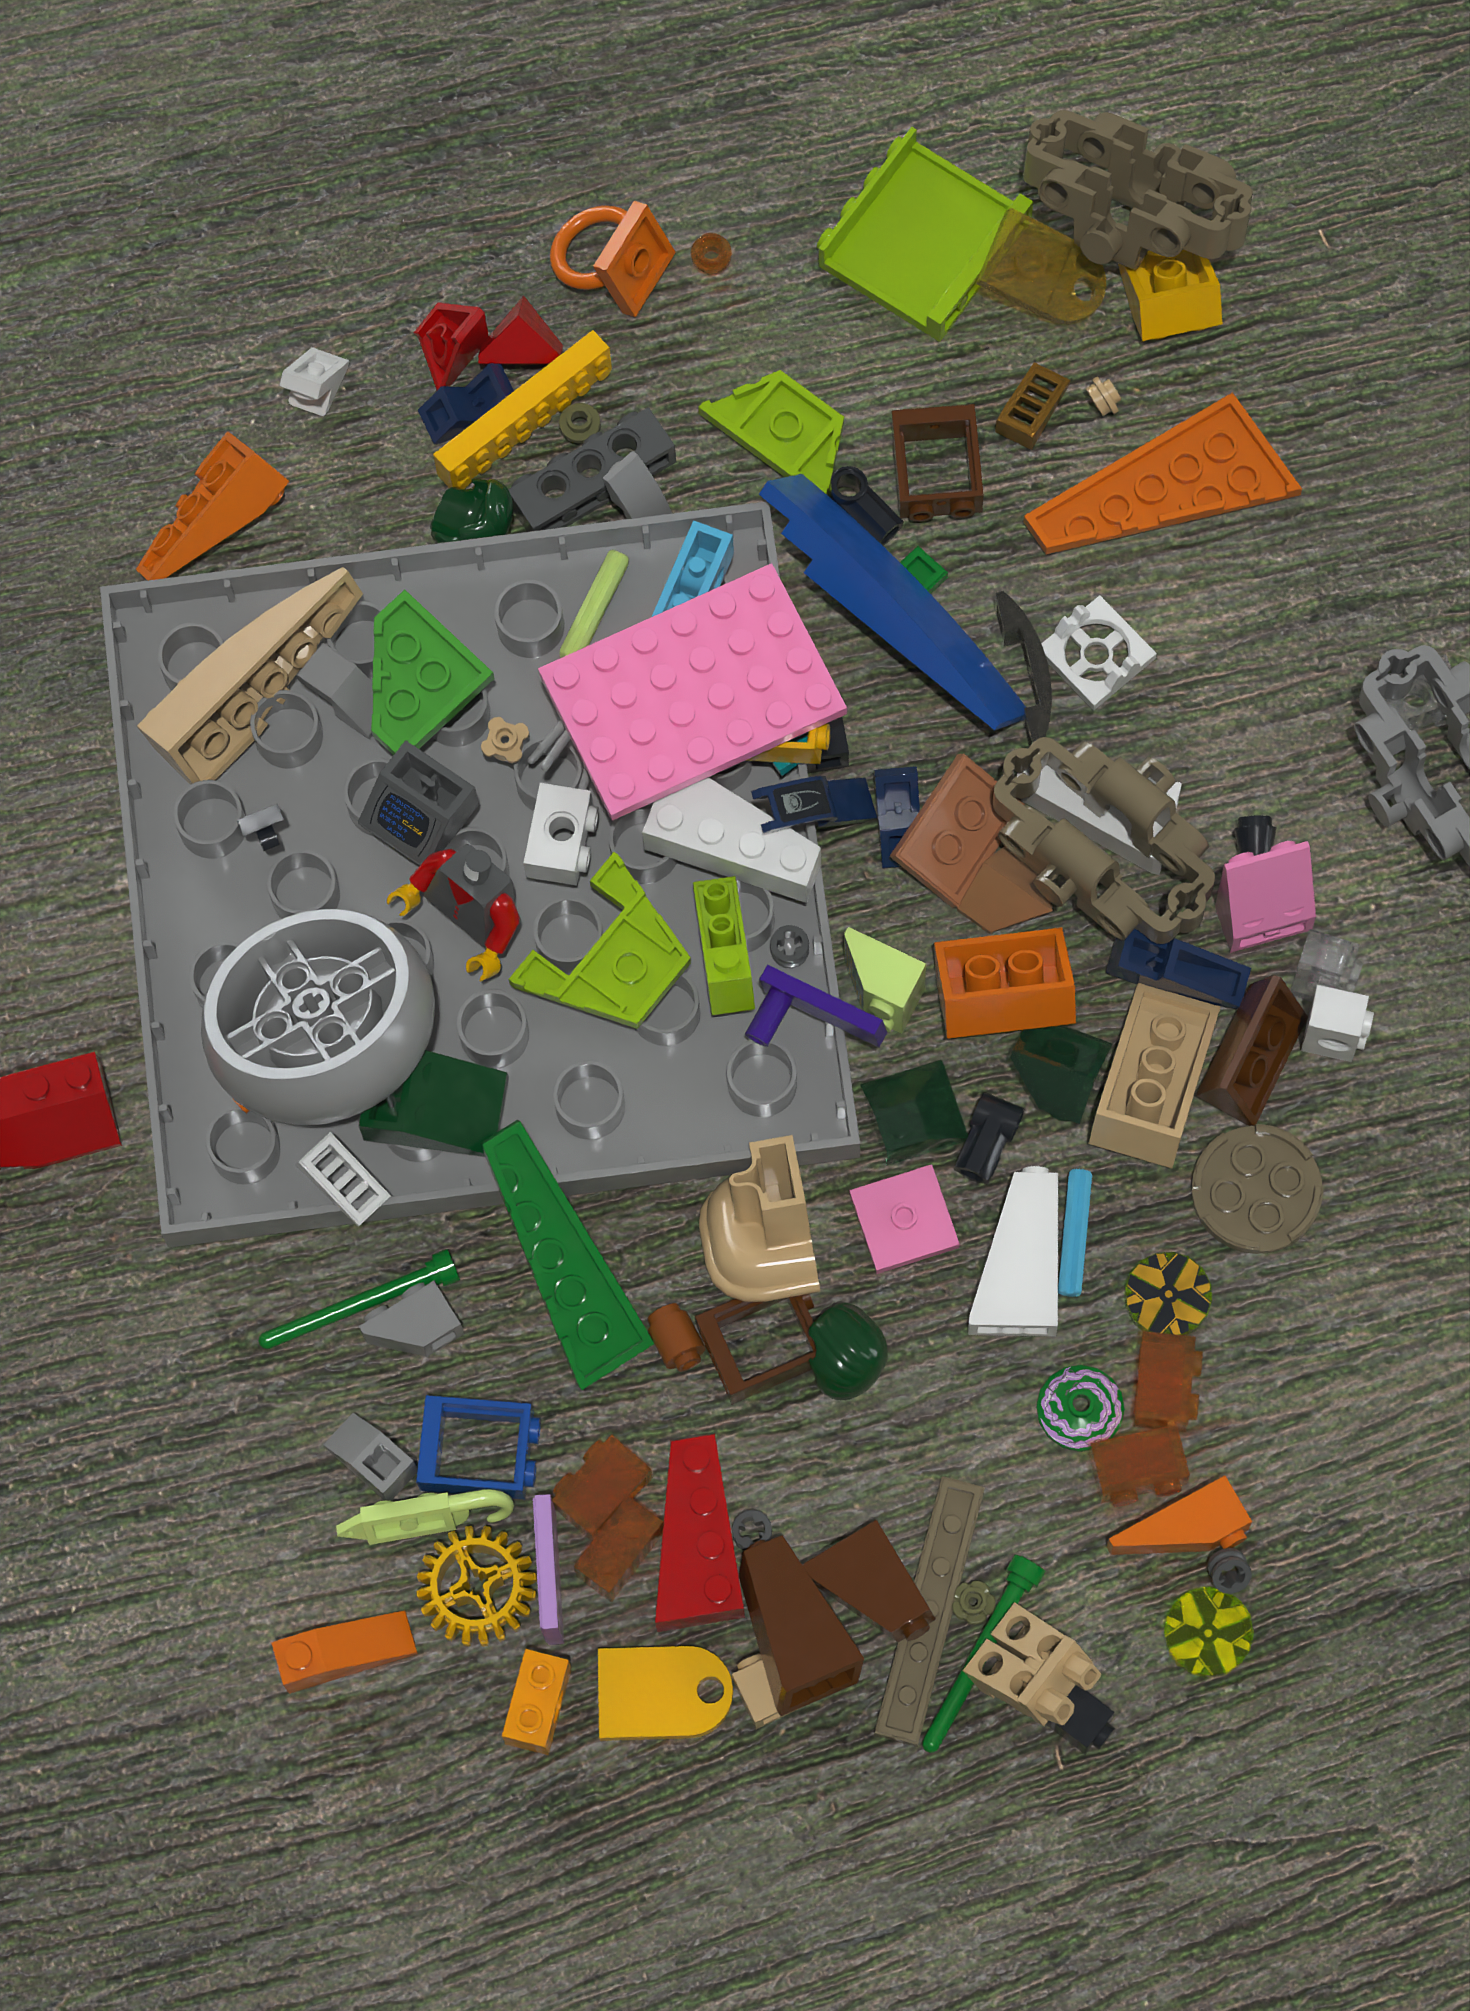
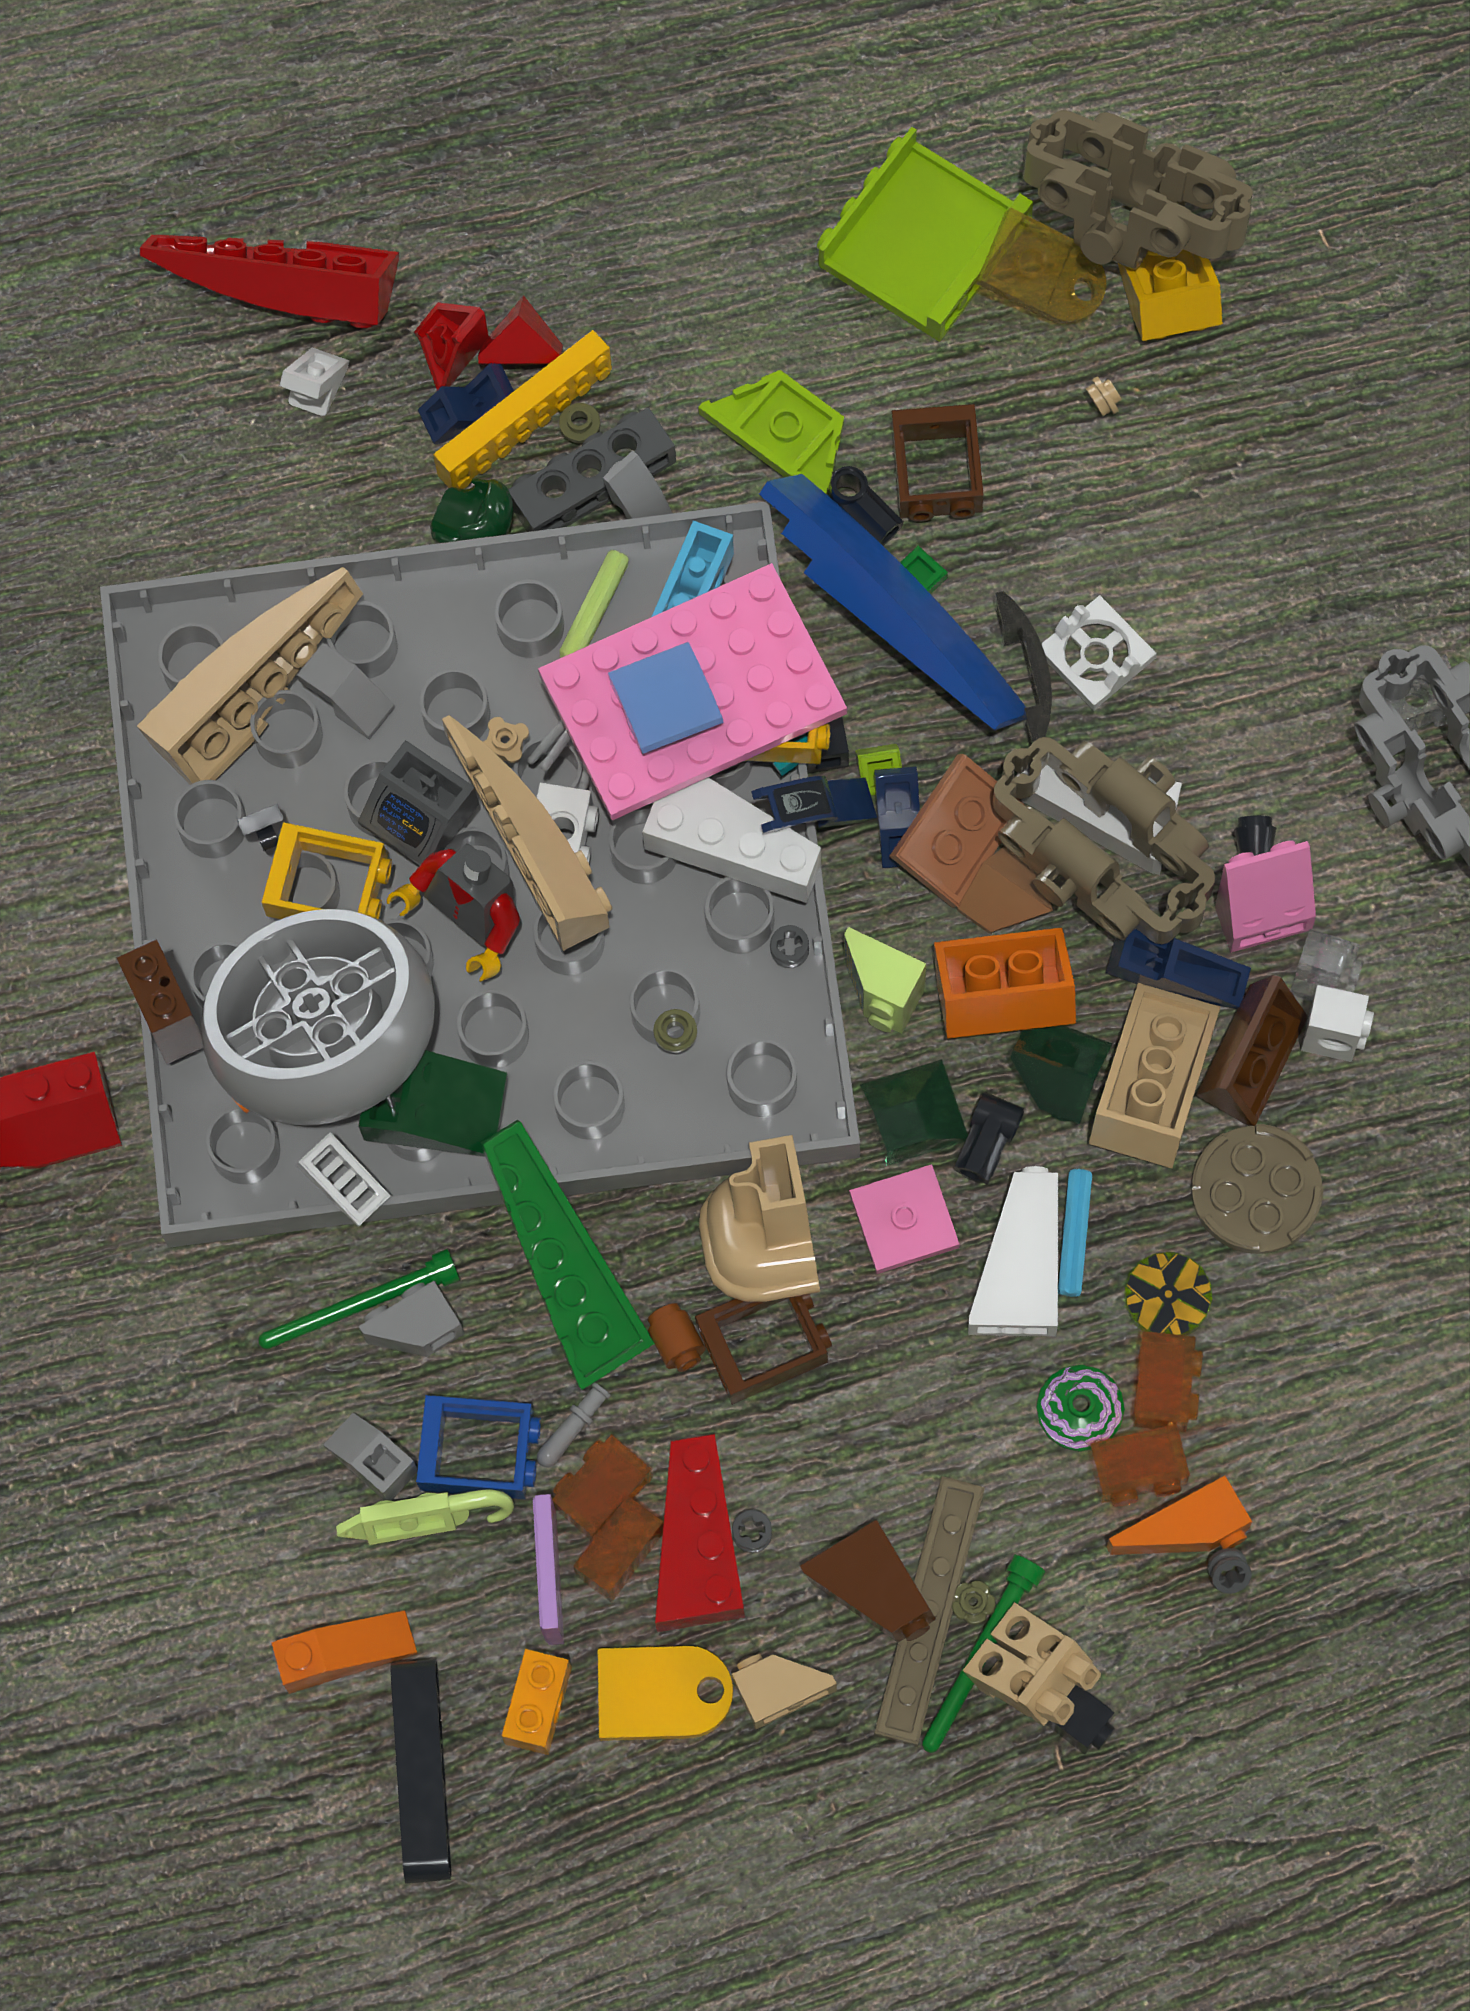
orange wedge [136,431,290,581] -> none
bright green plate [371,589,495,755] -> none
yellow gear [416,1526,537,1647] -> none
lime wing [508,852,691,1029] -> none
orange tile [550,201,676,317] -> none
clear orange plate [691,233,732,273] -> none
lime slope [693,876,755,1015] -> none
reddish brown slope [739,1535,864,1716] -> none
dark purple piece [745,964,887,1047] -> none
dark green piece [808,1302,888,1400] -> none
pearl gold slope [995,362,1071,450] -> none
orange wing [1023,392,1302,555] -> none
clear neon green tile [1163,1587,1254,1678] -> none
none -> reddish brown window [116,939,203,1064]
none -> red wedge [140,234,399,328]
none -> yellow window [261,822,392,919]
none -> black beam [390,1659,452,1884]
none -> tan wedge [442,715,612,951]
none -> light grey piece [537,1382,611,1468]
none -> medium blue slope [608,642,724,754]
none -> olive plate [653,1009,697,1053]
none -> lime slope [855,744,902,795]

